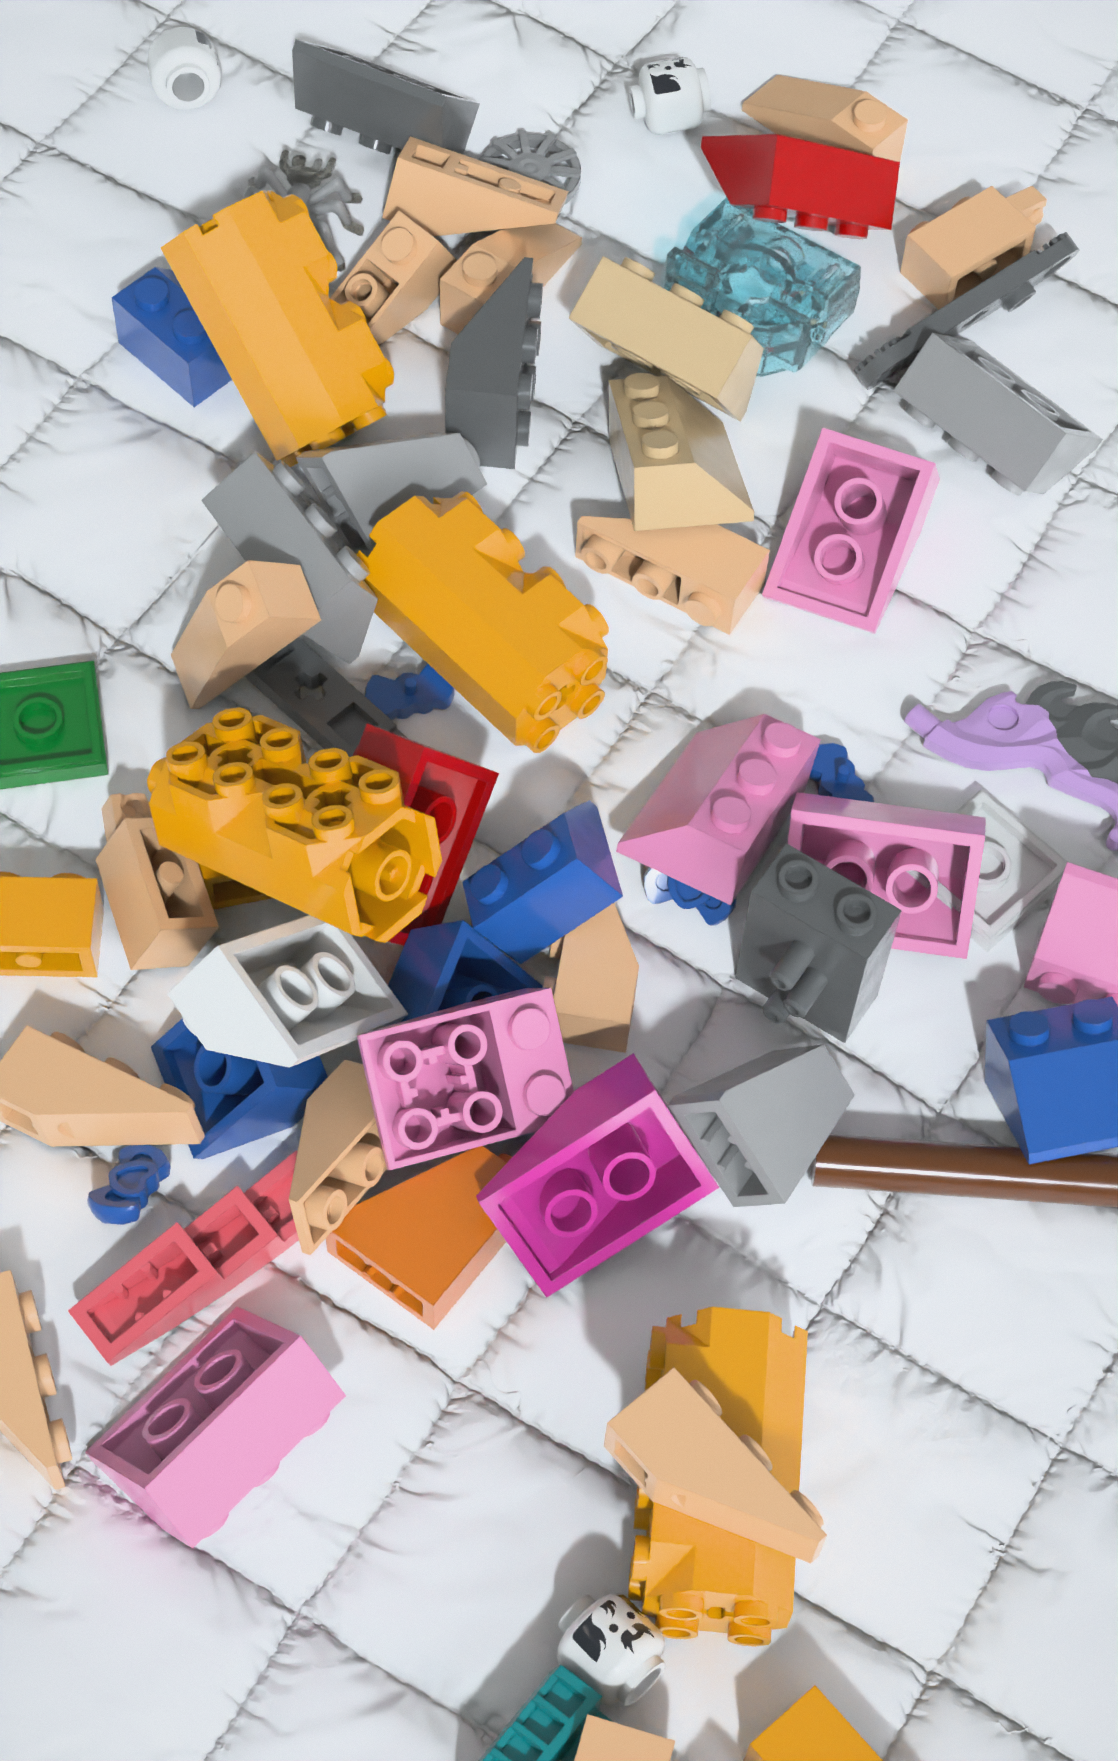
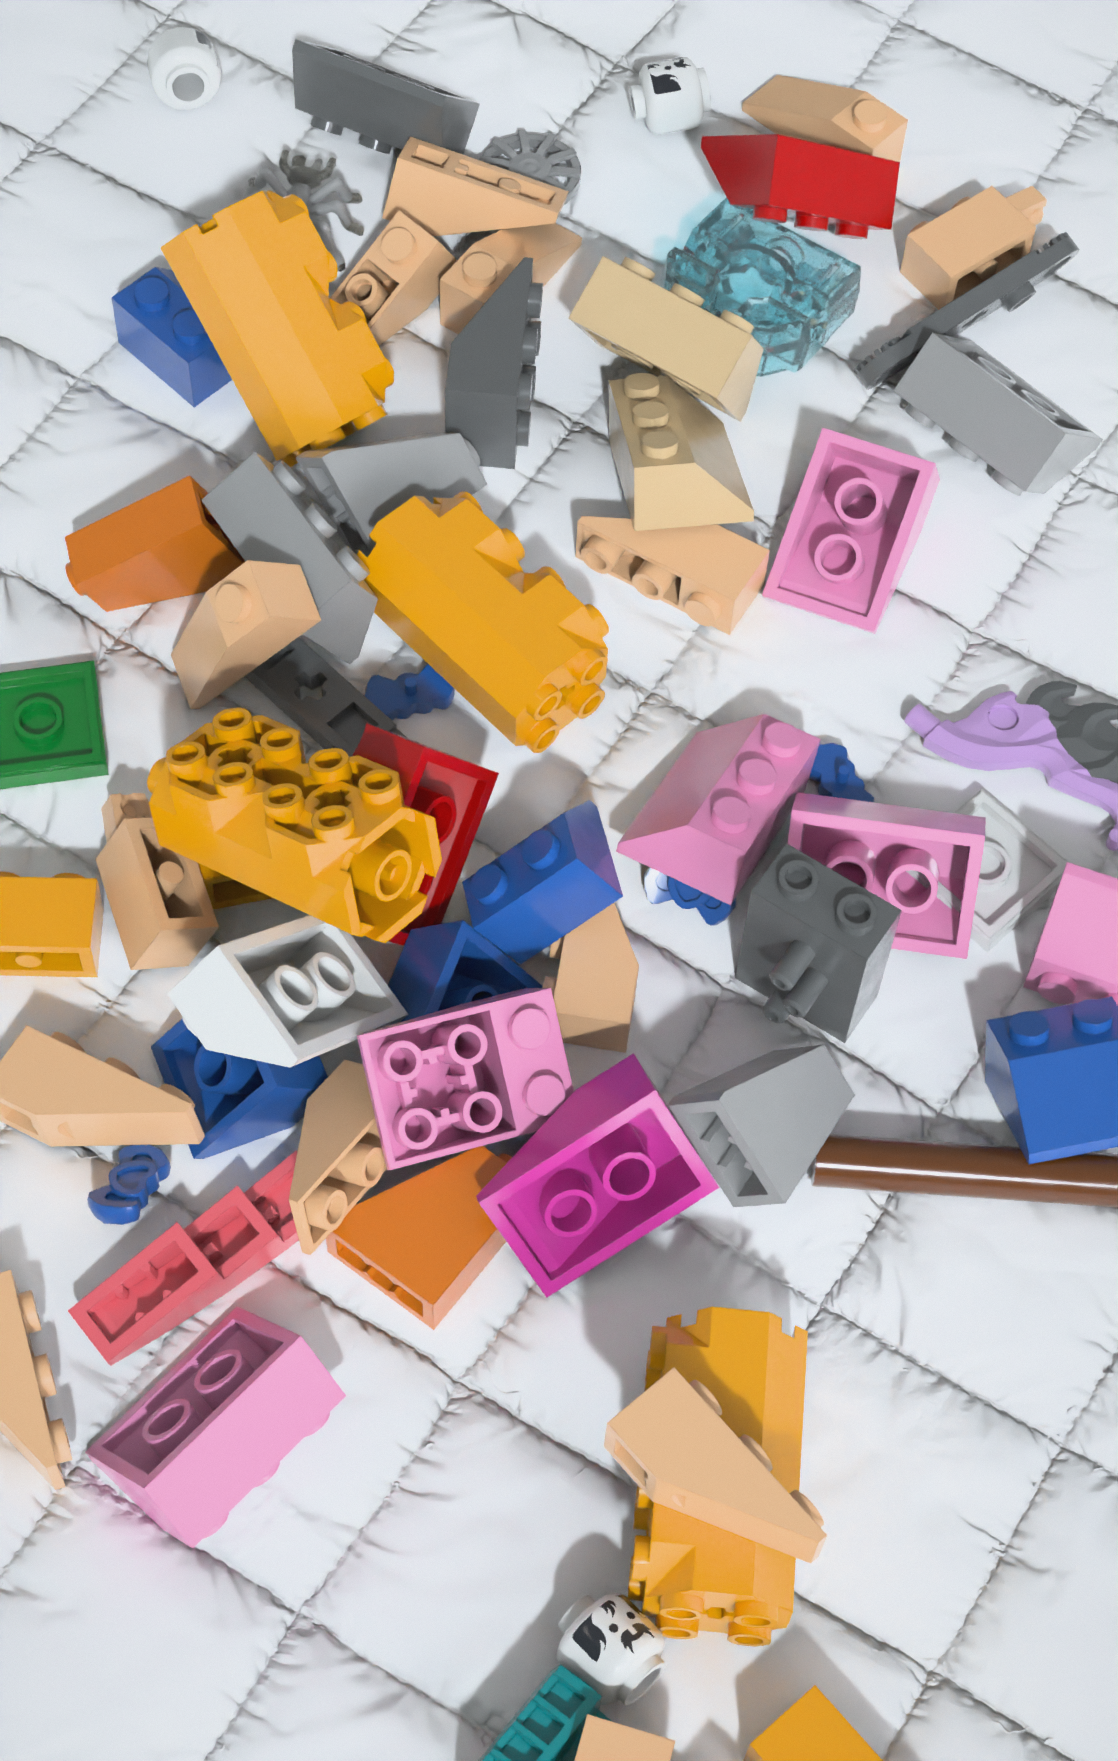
none -> orange slope [65,475,246,612]

